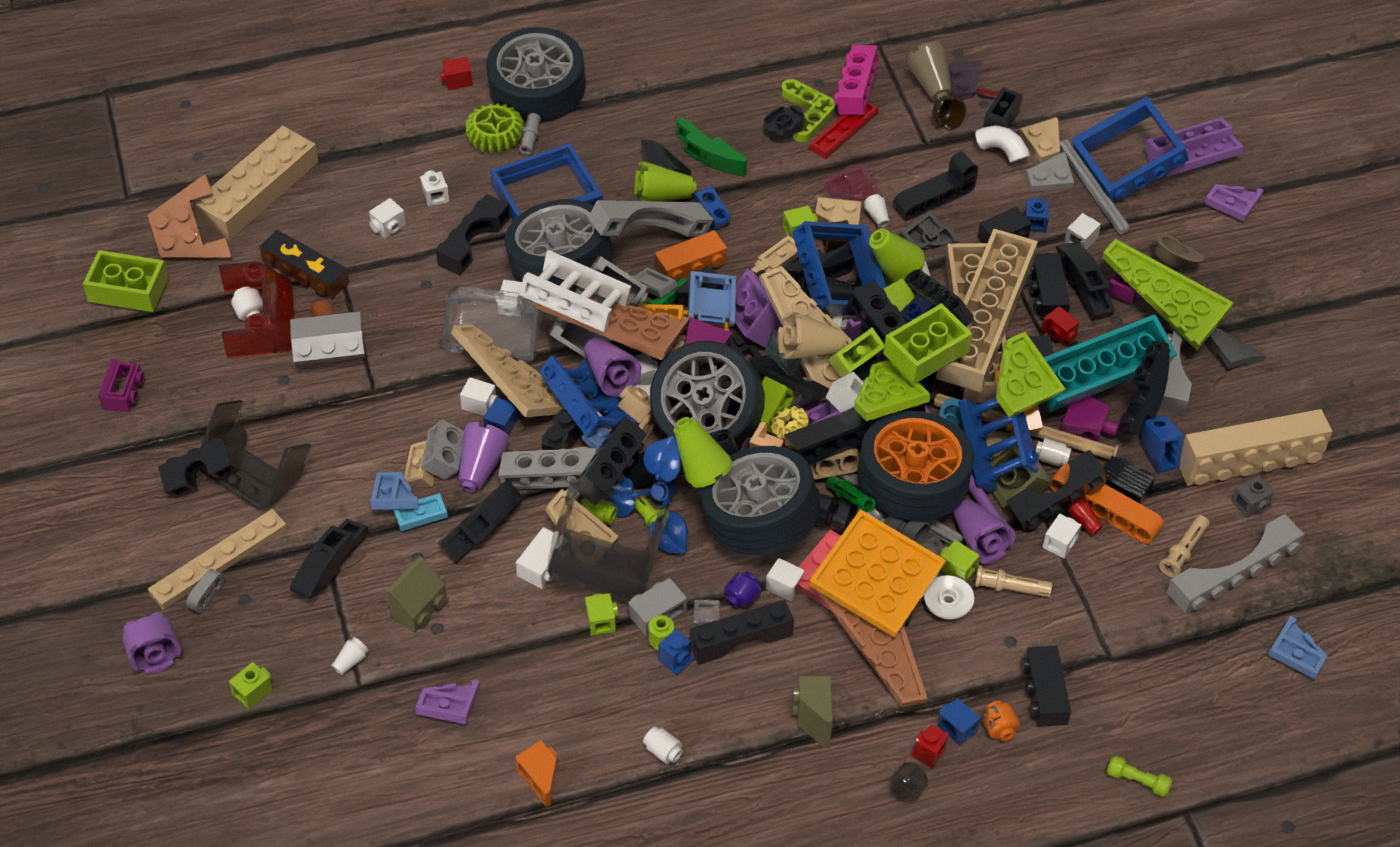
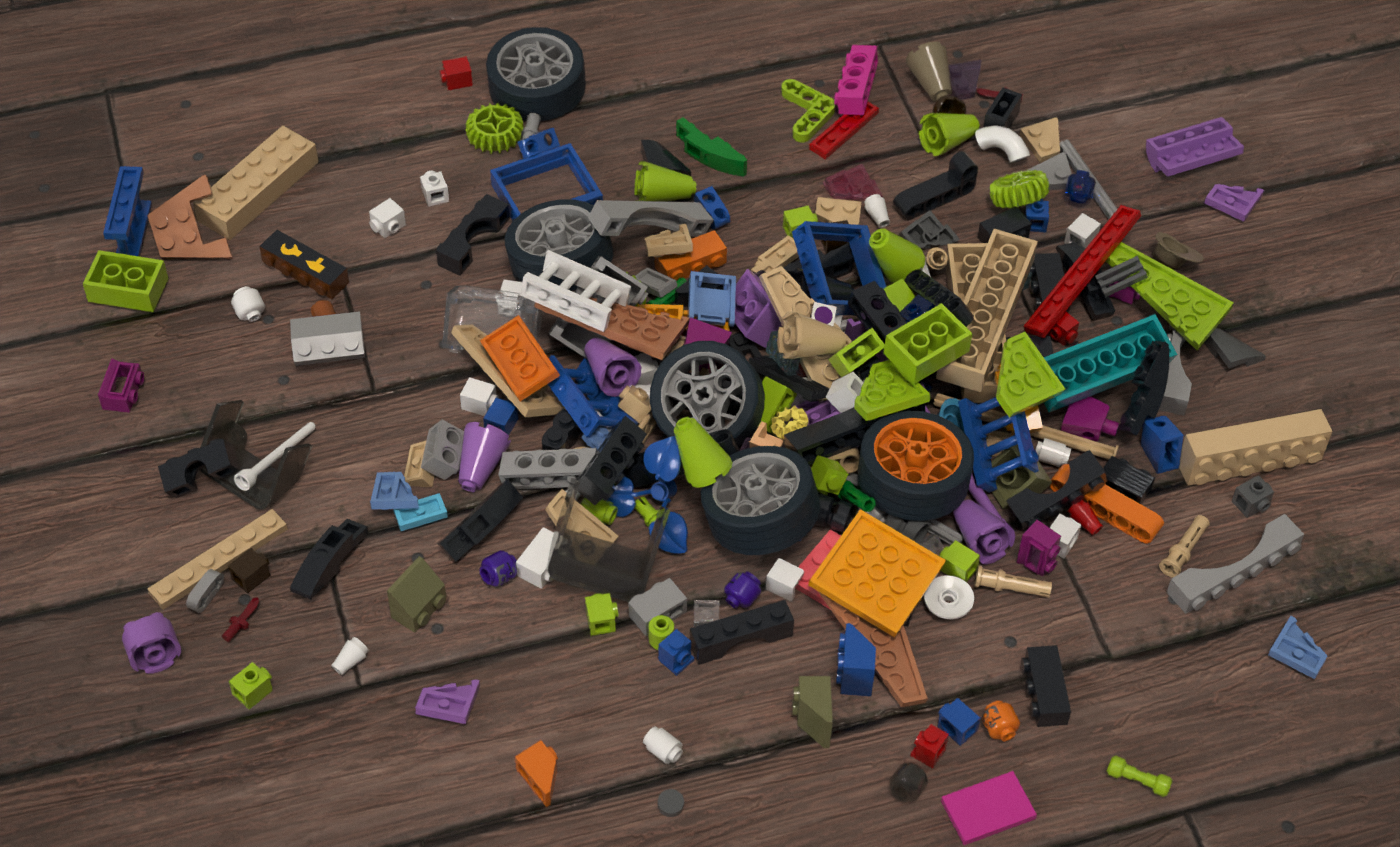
clear red windscreen [219,261,295,359] -> none
black tile [763,105,805,139] -> none
blue window [1071,96,1189,203] -> none
none -> blue fence [103,166,152,256]
none -> dark red piece [222,597,259,642]
none -> dark brown brick [228,548,271,594]
none -> white piece [234,422,316,491]
none -> orange tile [480,315,560,402]
none -> dark purple head [480,550,517,587]
none -> blue leg [517,127,560,158]
none -> tan wing [645,224,693,257]
none -> dark grey tile [658,789,684,817]
none -> tile [810,302,837,326]
none -> lime brick [811,455,848,495]
none -> blue slope [836,623,876,697]
none -> lime cone [919,113,980,156]
none -> tan cone [925,247,948,270]
none -> dark pink tile [941,771,1037,845]
none -> lime gear [990,170,1049,208]
none -> magenta window [1016,520,1061,577]
none -> red tile [1023,205,1141,338]
none -> clear blue head [1065,170,1096,204]
none -> dark grey tile [1096,256,1148,297]

